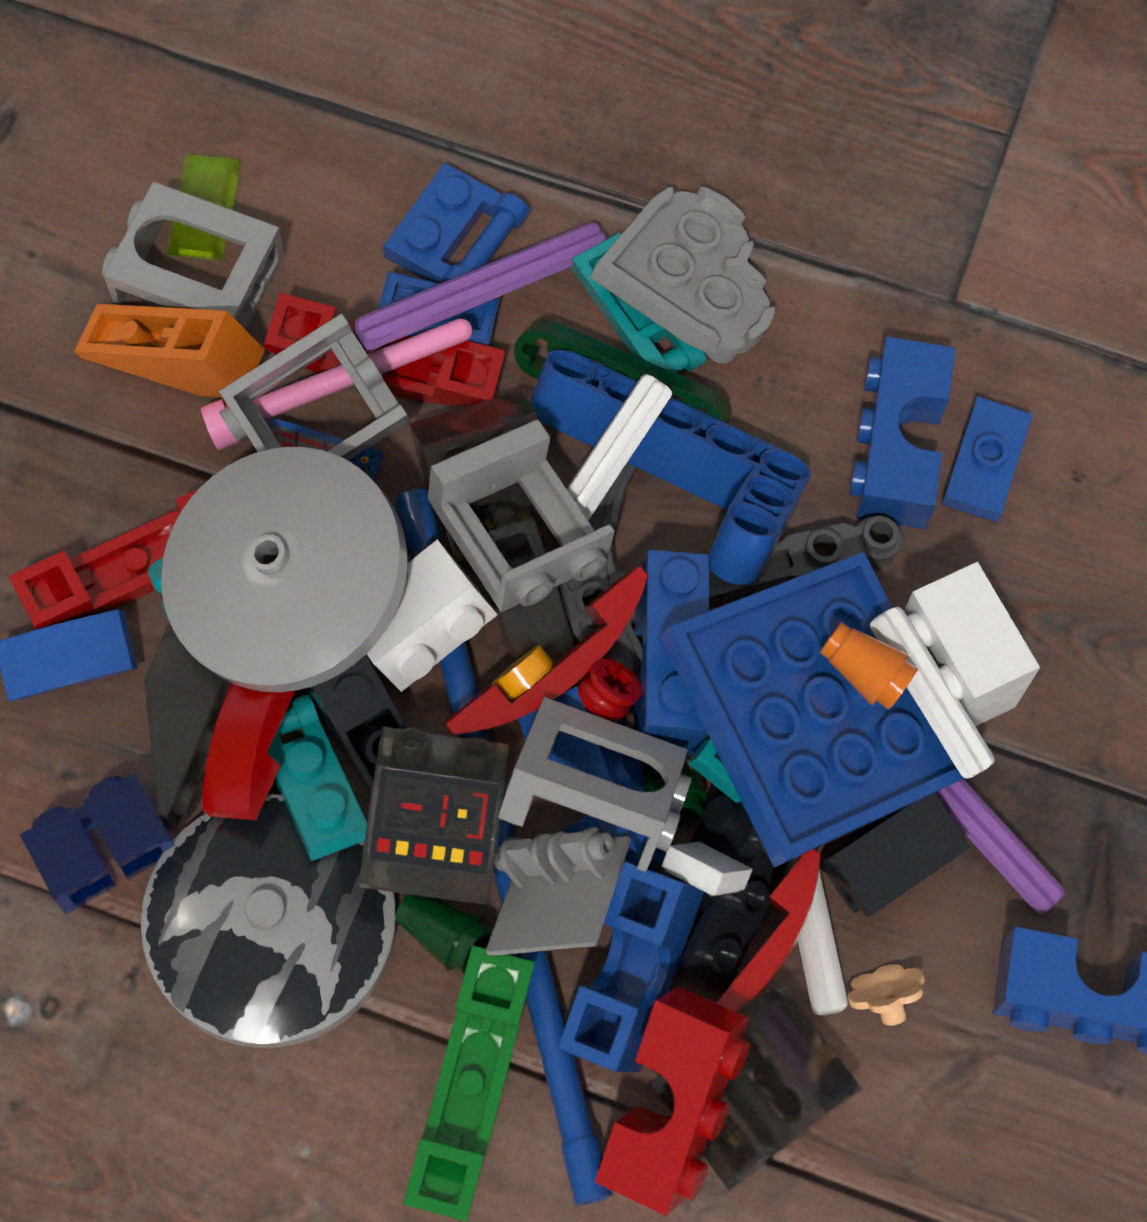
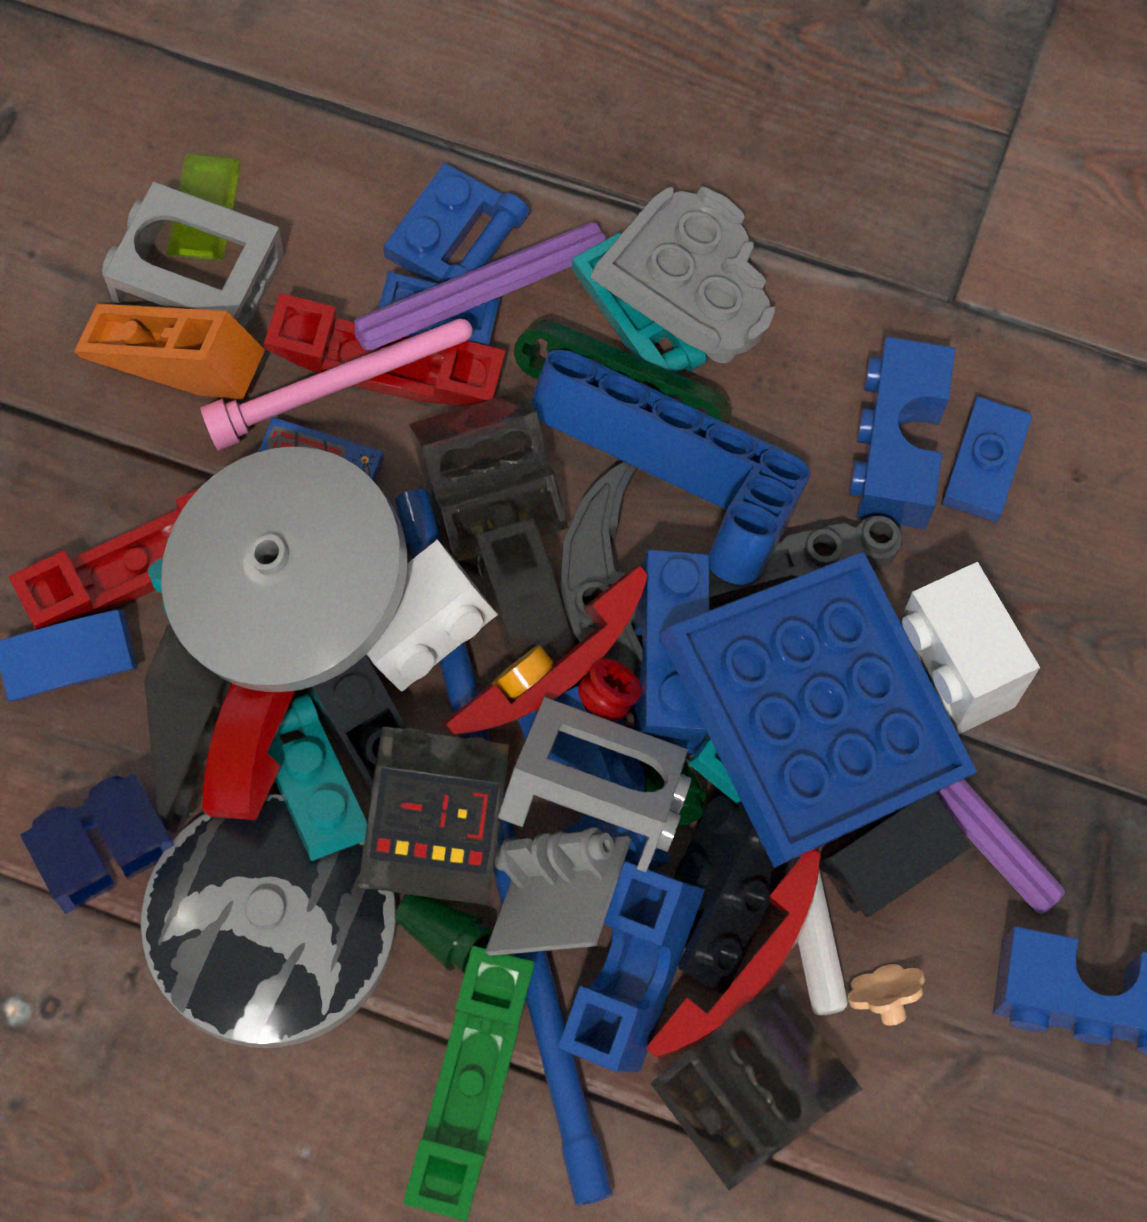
light grey window [219,314,411,460] -> none
light grey panel [427,419,615,612] -> none
white axle [567,374,672,521] -> none
red arch [595,987,750,1216] -> none
white tile [662,842,752,896] -> none
orange cone [819,622,918,710] -> none
white axle [870,606,994,779] -> none

